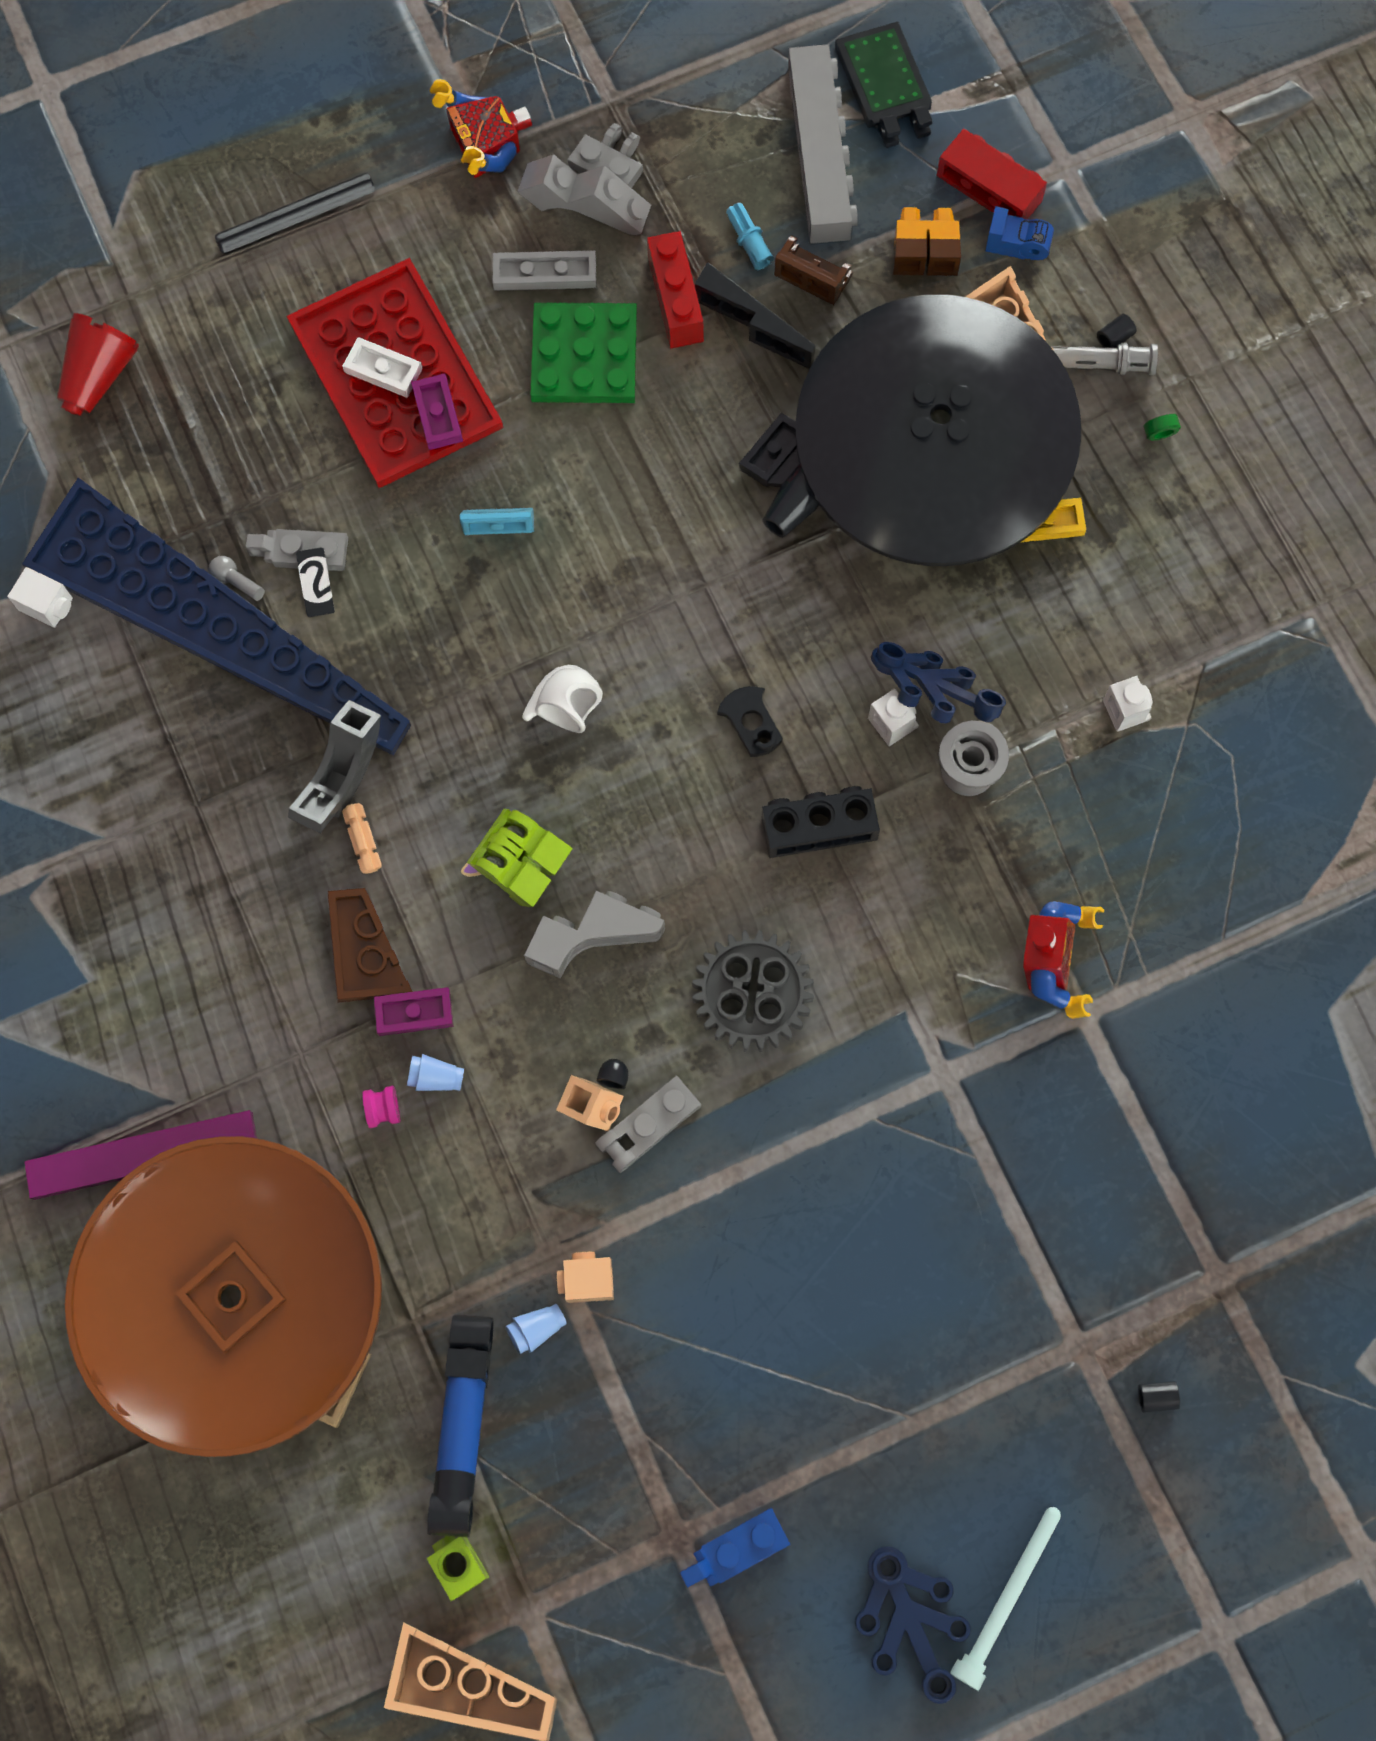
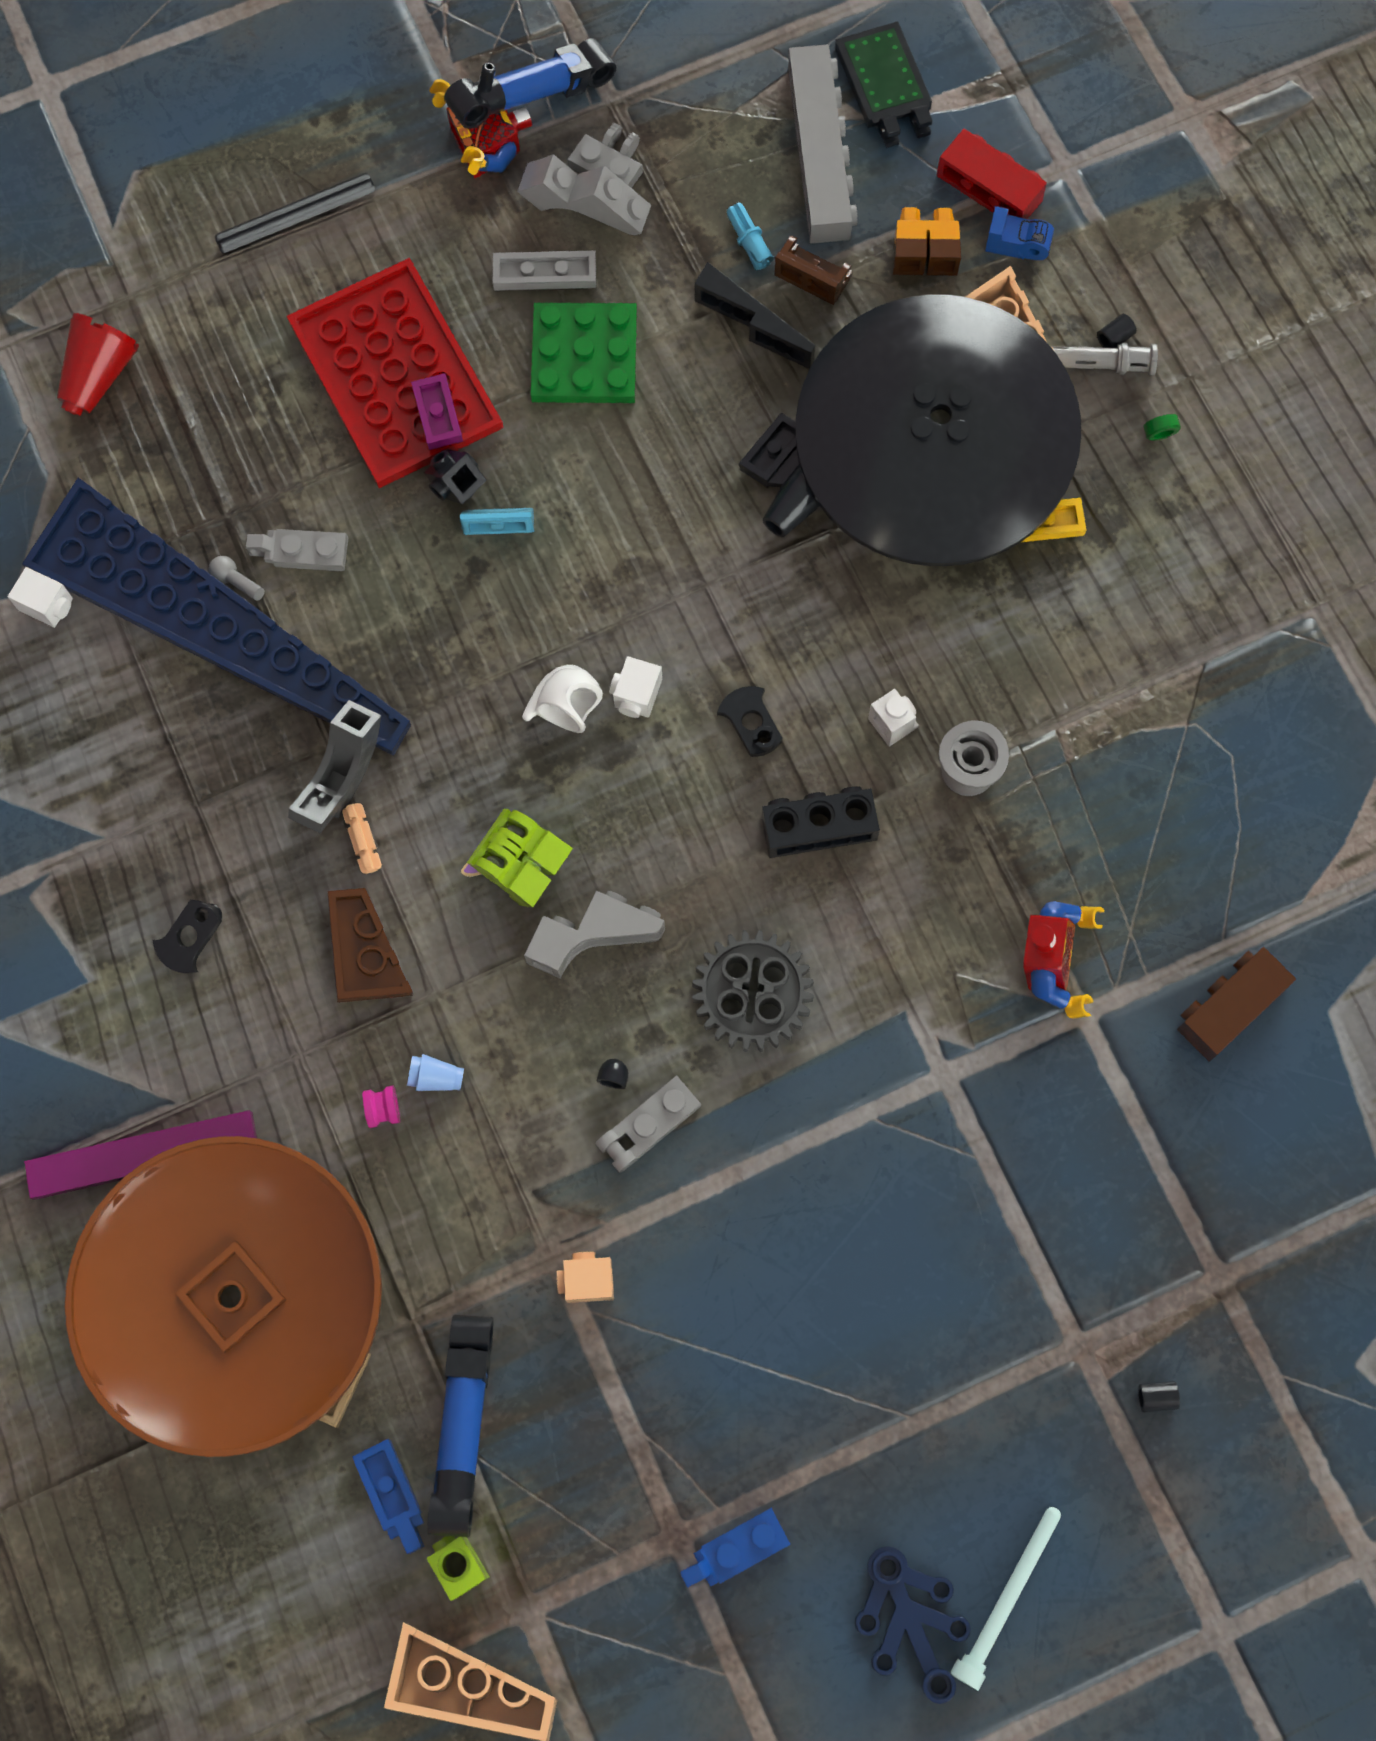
sticker [296,547,335,617] -> none
white plate [343,337,422,398] -> none
magenta plate [374,987,454,1036] -> none
light blue cone [505,1304,567,1354] -> none
light nougat brick [556,1075,624,1131] -> none
red brick [647,231,704,349] -> none
dark blue plant [871,642,1006,723] -> none
white brick [1103,676,1152,732] -> none
none -> black piece [153,899,222,973]
none -> blue hinge [352,1439,425,1554]
none -> black brick [423,449,486,504]
none -> black piece [444,38,617,129]
none -> white brick [609,656,662,718]
none -> reddish brown brick [1177,947,1296,1062]

